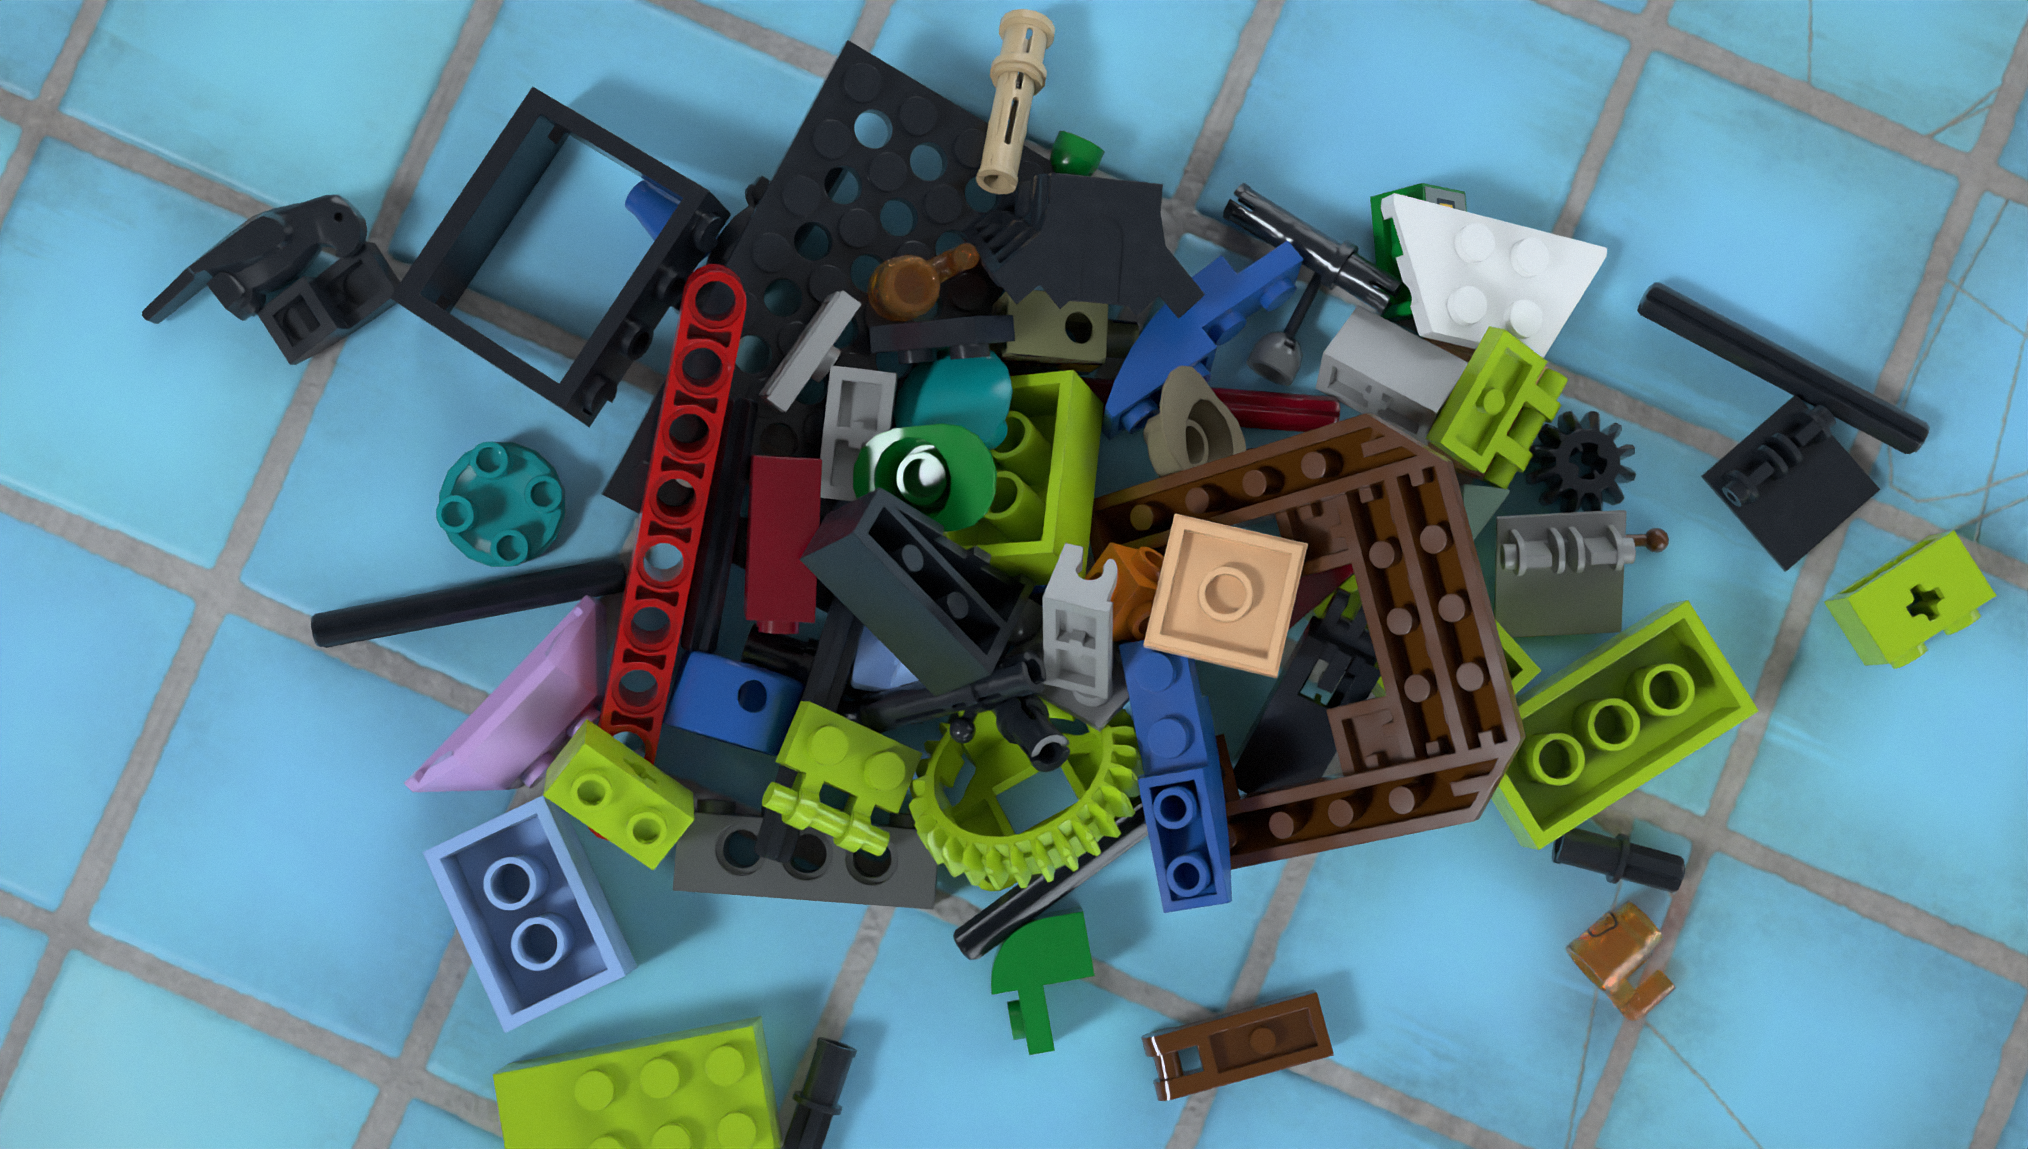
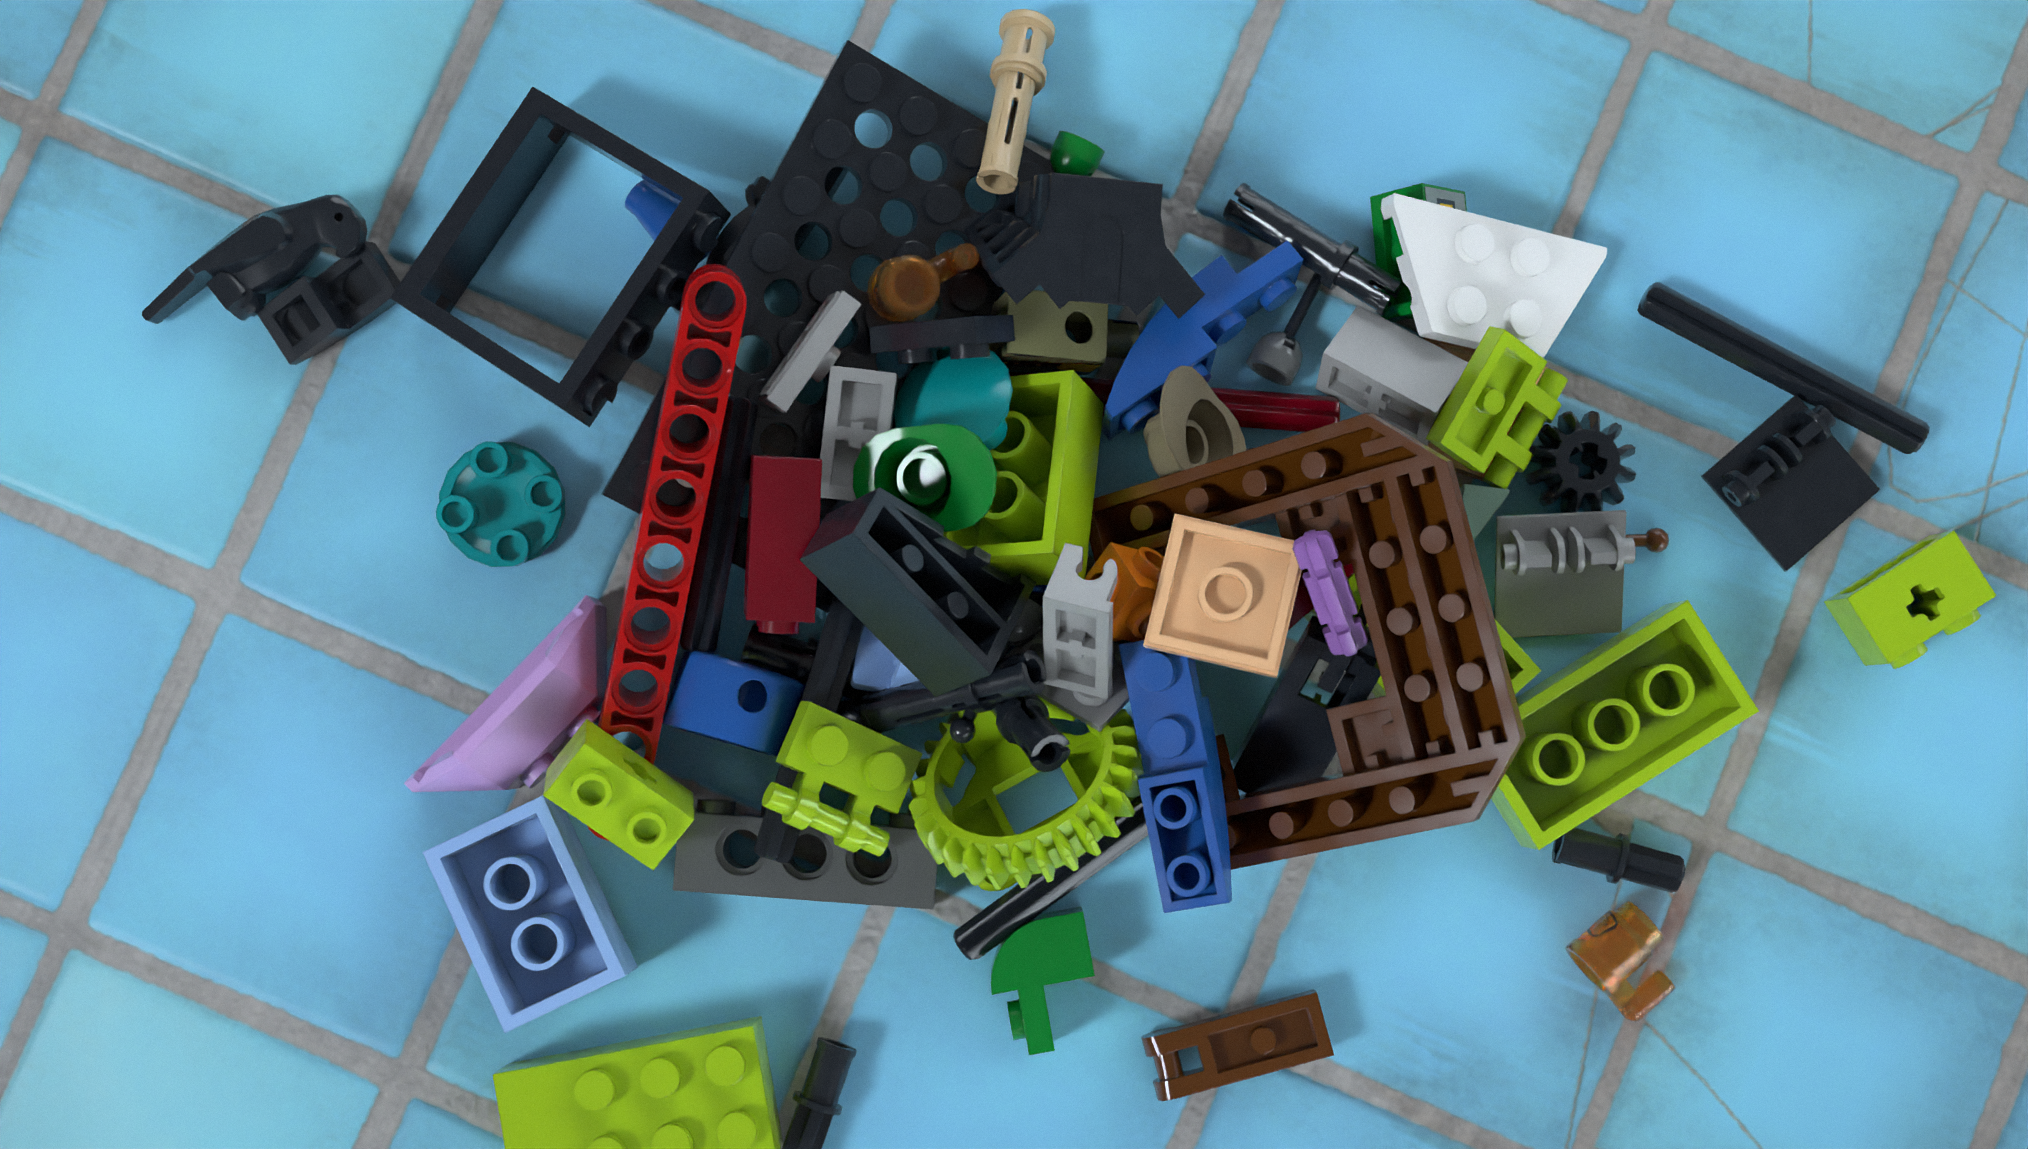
black axle [311,558,627,648] -> none
none -> medium lavender axle [1292,529,1368,657]

